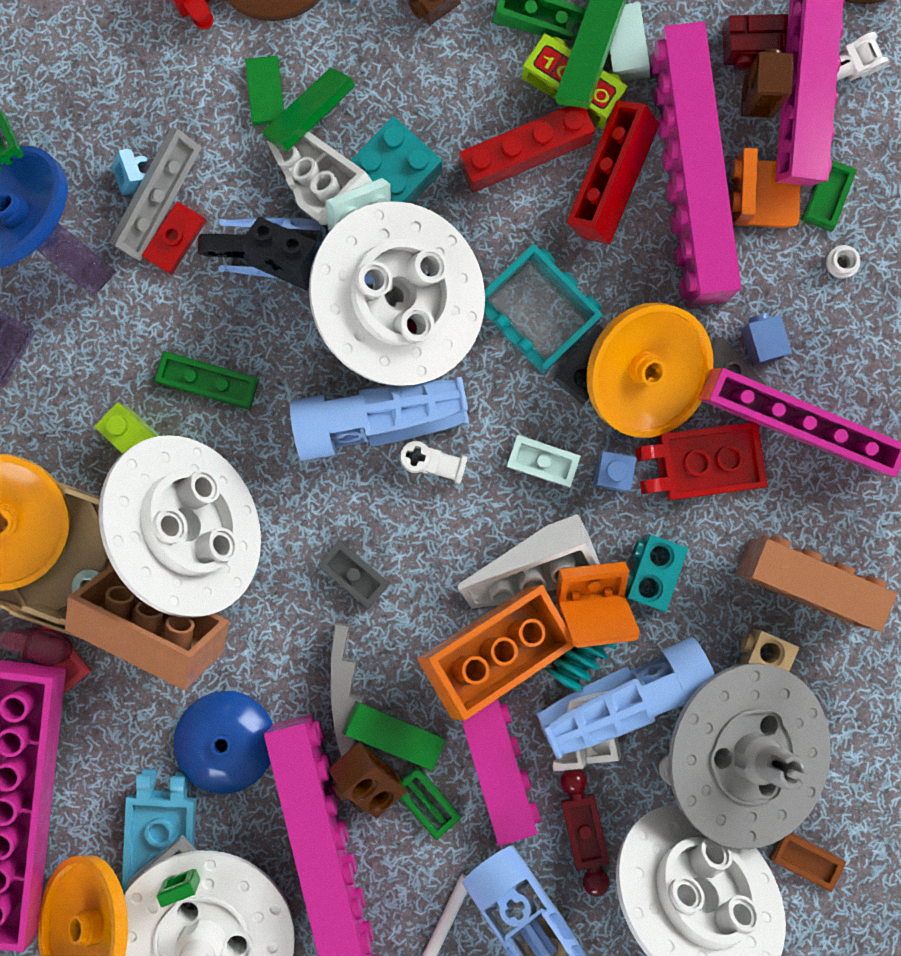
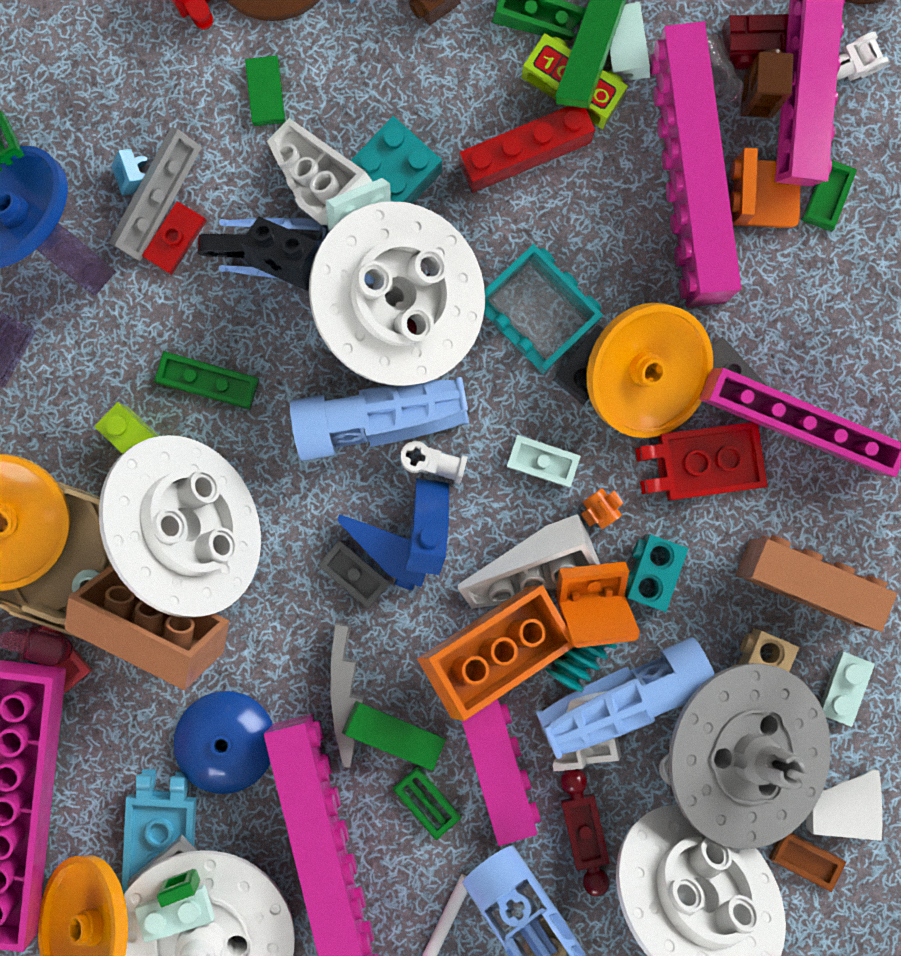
green tile [262,67,355,152] -> none
reddish brown brick [328,742,408,819] -> none
red brick [567,100,660,245] -> none
medium blue brick [592,451,637,492] -> none
medium blue brick [741,313,792,367] -> none
white plate [826,245,860,279] -> none
none -> light aqua plate [134,884,215,943]
none -> blue slope [337,514,426,591]
none -> blue slope [405,478,449,575]
none -> orange gear [581,488,623,530]
none -> clear piece [707,33,744,103]
none -> white slope [806,769,882,841]
none -> light aqua plate [820,651,875,727]

